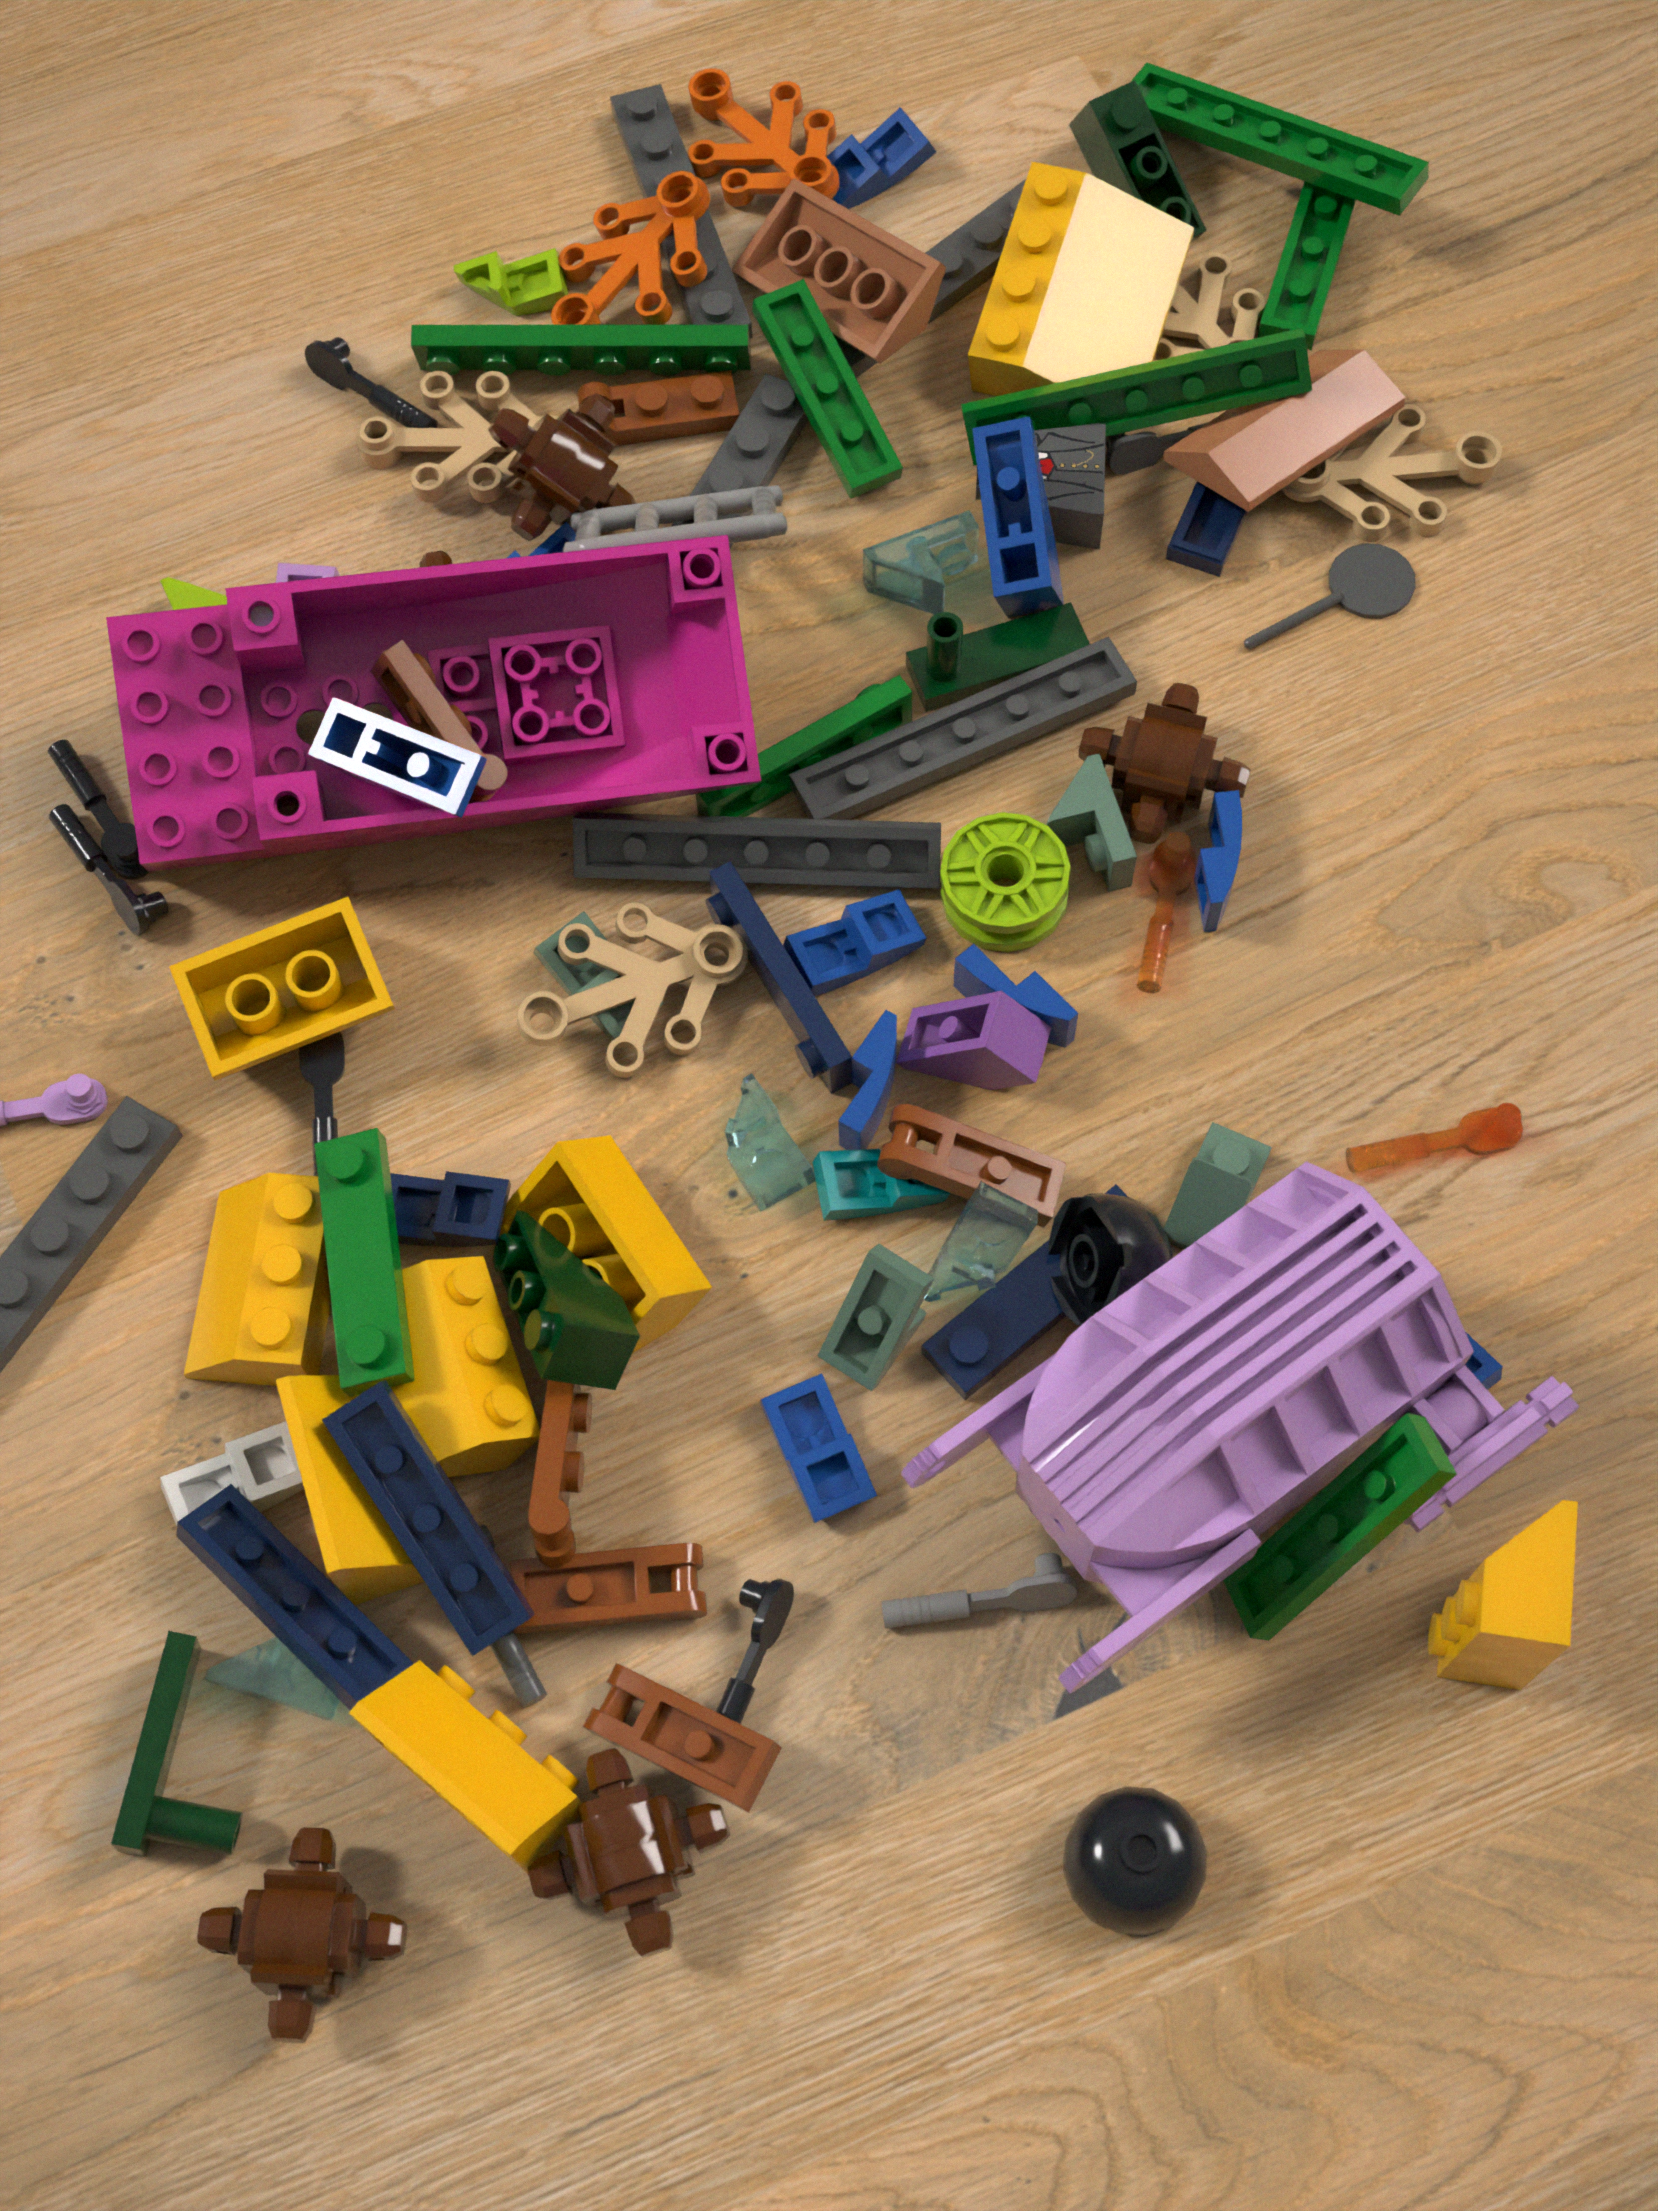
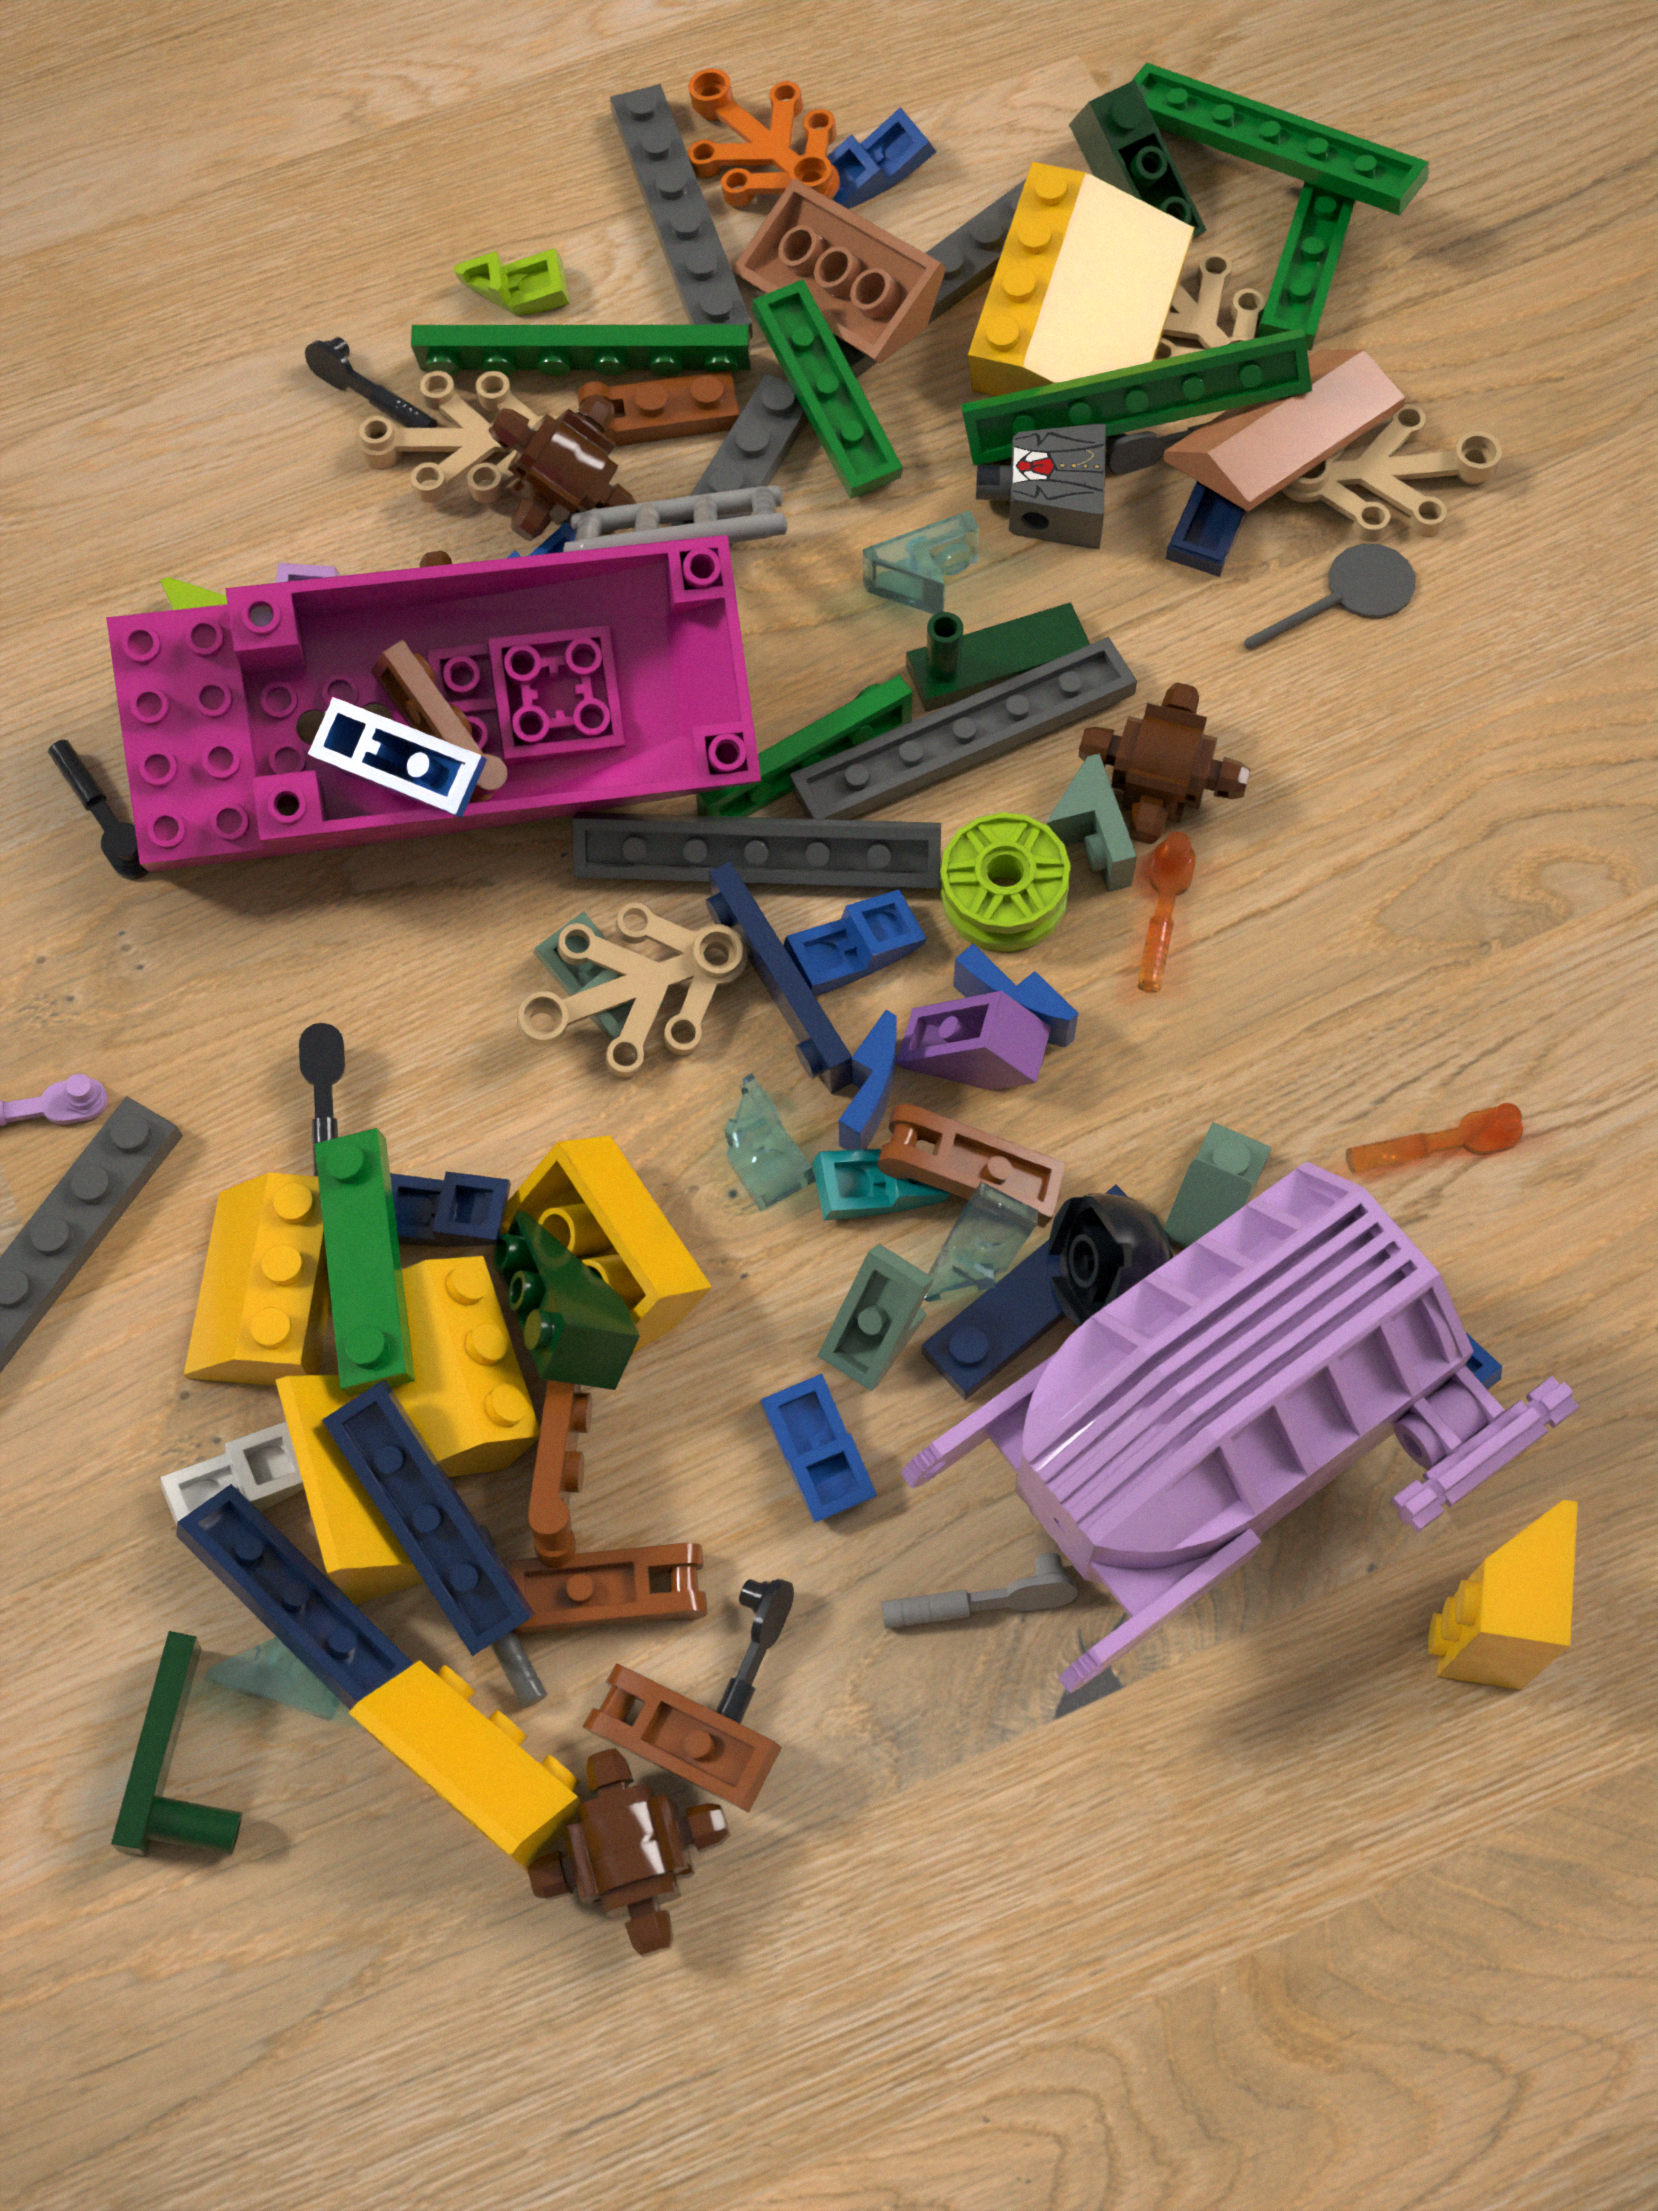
black piece [49,804,169,935] -> none
yellow slope [169,896,395,1081] -> none
reddish brown piece [197,1827,407,2043] -> none
orange plant [551,171,710,325] -> none
blue slope [972,416,1064,618] -> none
black cylinder [1063,1786,1207,1937] -> none
blue slope [1194,790,1242,932] -> none
green plate [1223,1413,1457,1641] -> none

